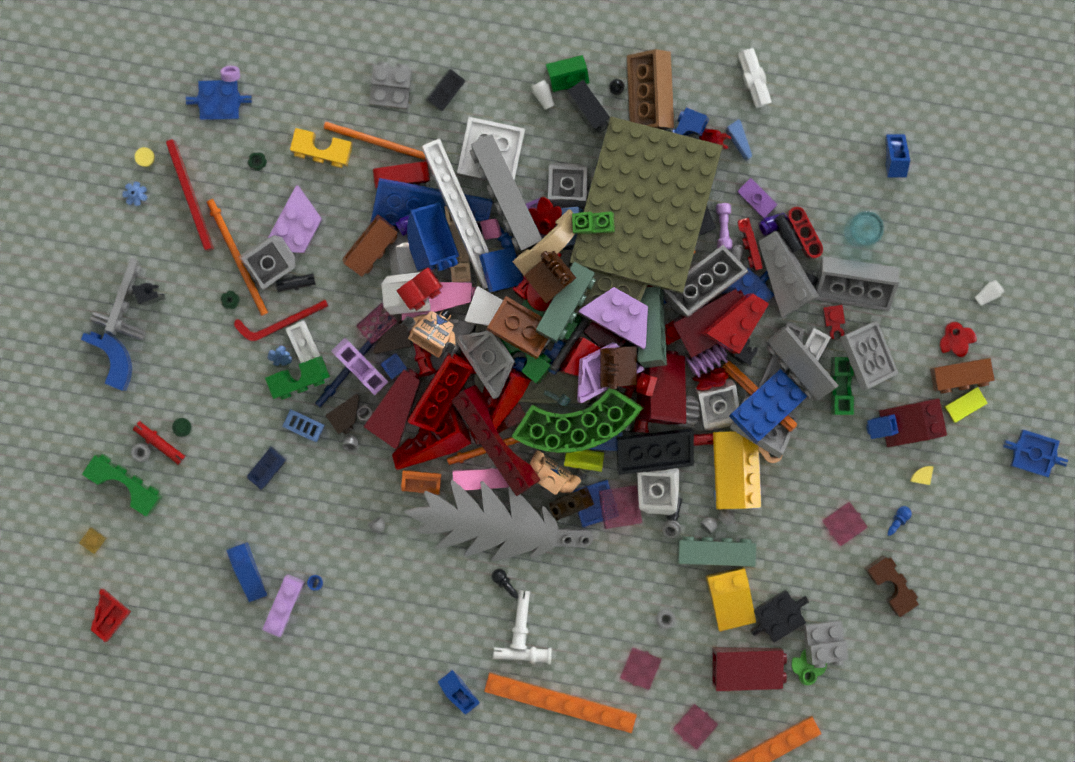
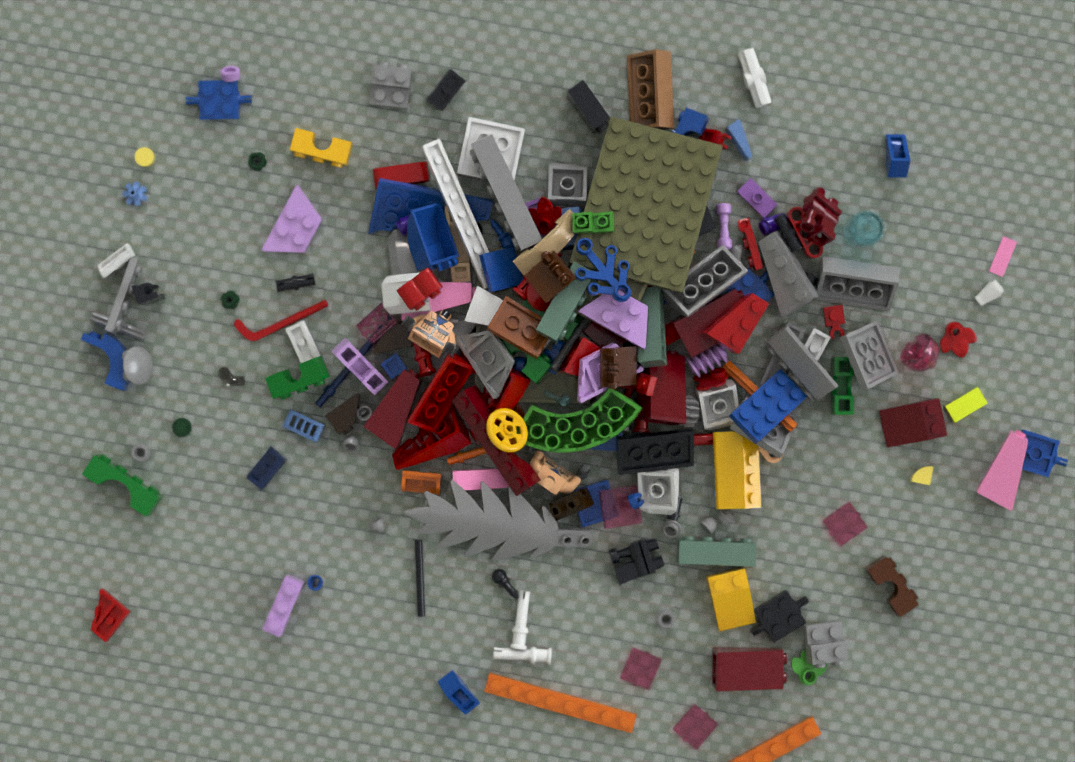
clear yellow tile [79,527,107,554] -> none
red pin [132,421,186,465] -> none
red tile [166,139,214,252] -> none
orange bar [207,199,268,316] -> none
blue slope [226,542,267,602] -> none
light grey slope [239,235,296,290] -> none
medium blue plant [267,346,292,366] -> none
orange bar [324,122,427,161] -> none
dark orange brick [342,215,398,277] -> none
bright pink piece [480,218,501,240] -> none
white cone [531,80,555,110] -> none
green panel [546,55,590,92] -> none
neon yellow tile [564,450,604,472] -> none
black hinge [609,79,624,95] -> none
black hinge [729,339,758,366] -> none
blue brick [866,414,899,439] -> none
blue bar [887,506,912,536] -> none
dark orange brick [930,358,995,394] -> none
none -> white plate [97,243,135,278]
none -> light grey dish [122,346,153,385]
none -> clear smoke arm [218,367,245,386]
none -> black bar [415,539,425,617]
none -> yellow plate [486,408,528,453]
none -> blue plant [575,238,631,302]
none -> black hips [609,538,665,585]
none -> blue hinge [628,493,644,510]
none -> dark red hips [800,187,842,246]
none -> clear pink cylinder [900,333,939,372]
none -> bright pink slope [976,430,1028,511]
none -> bright pink sticker [989,236,1017,277]

